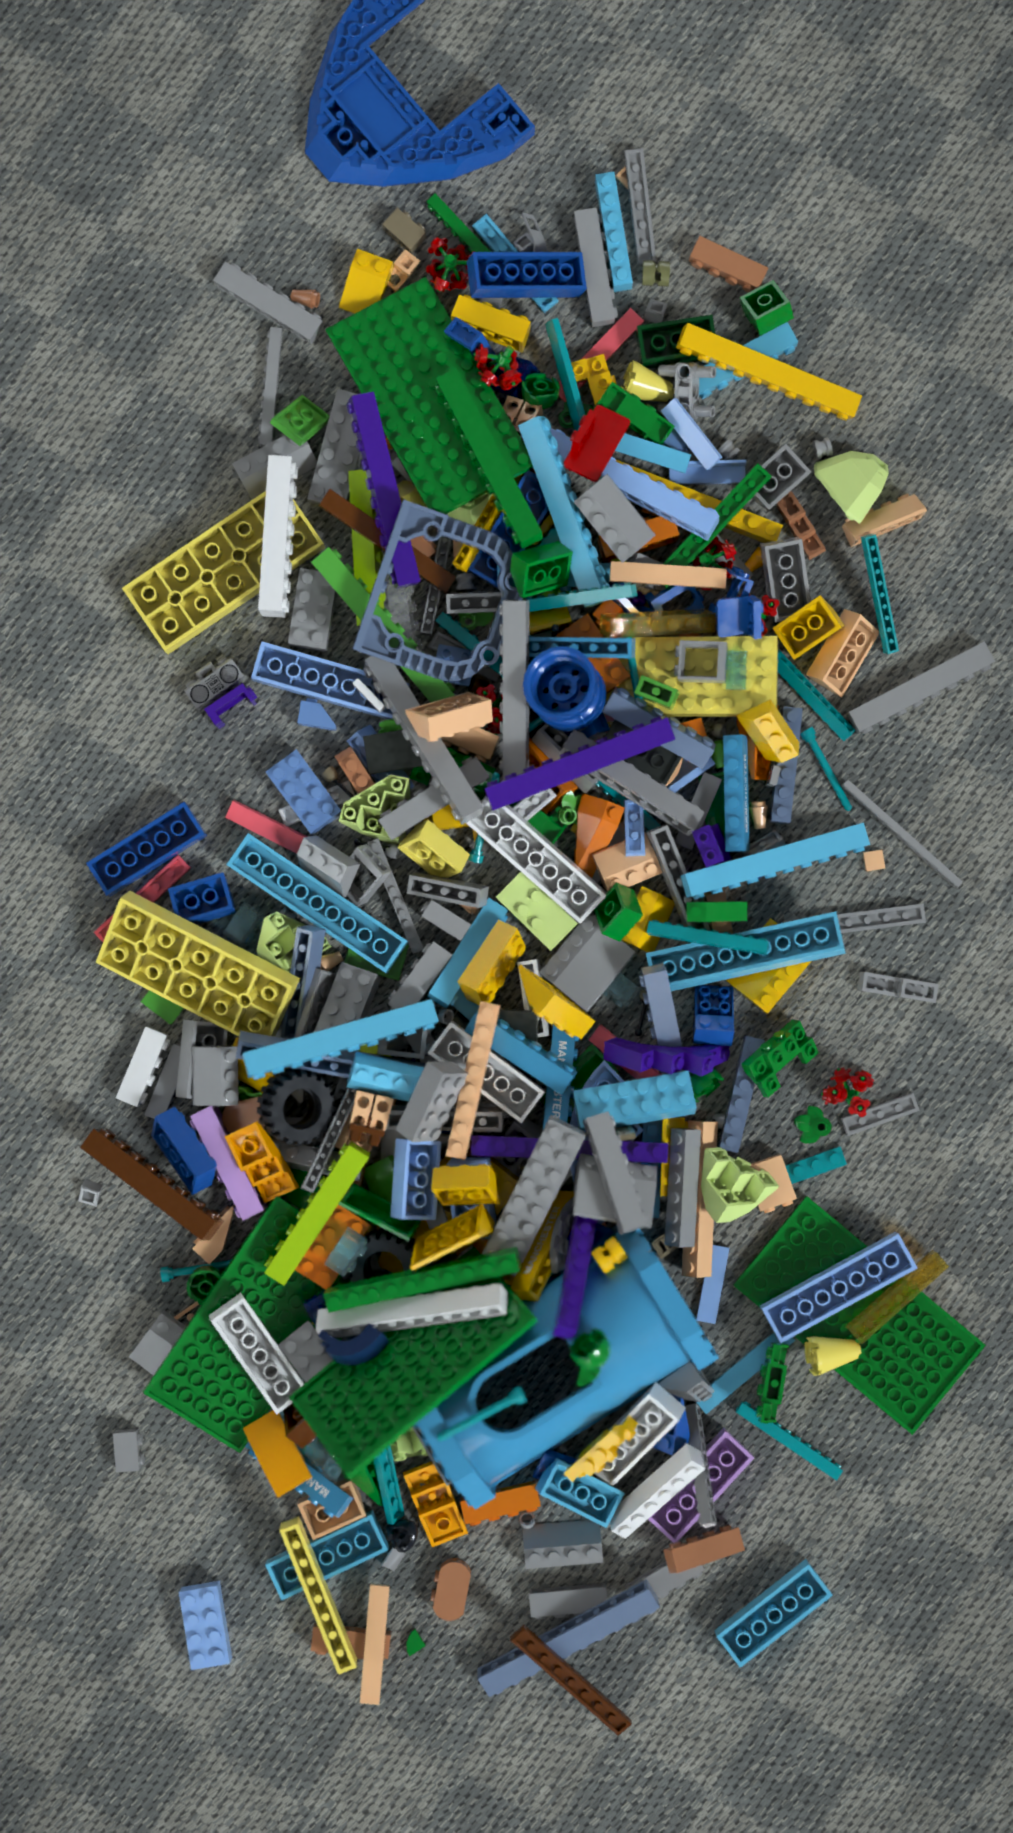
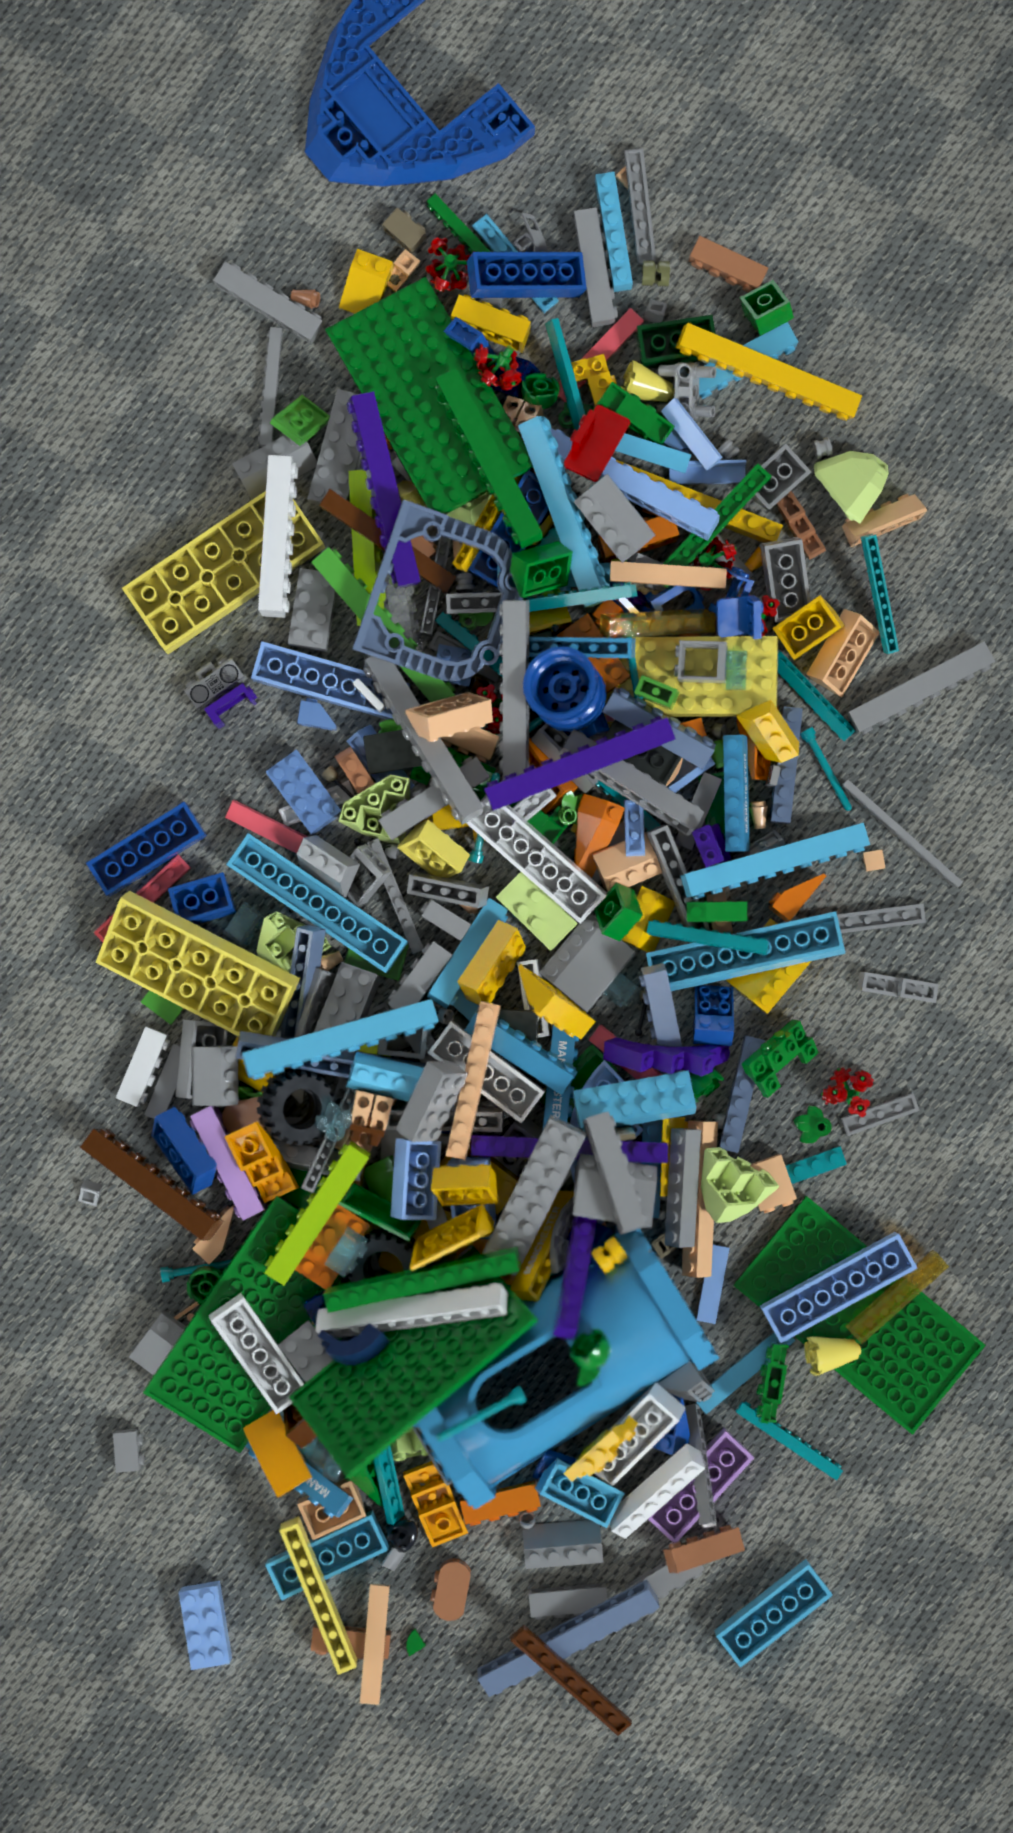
none -> clear light blue plate [316,1102,352,1142]
none -> orange slope [768,873,826,922]

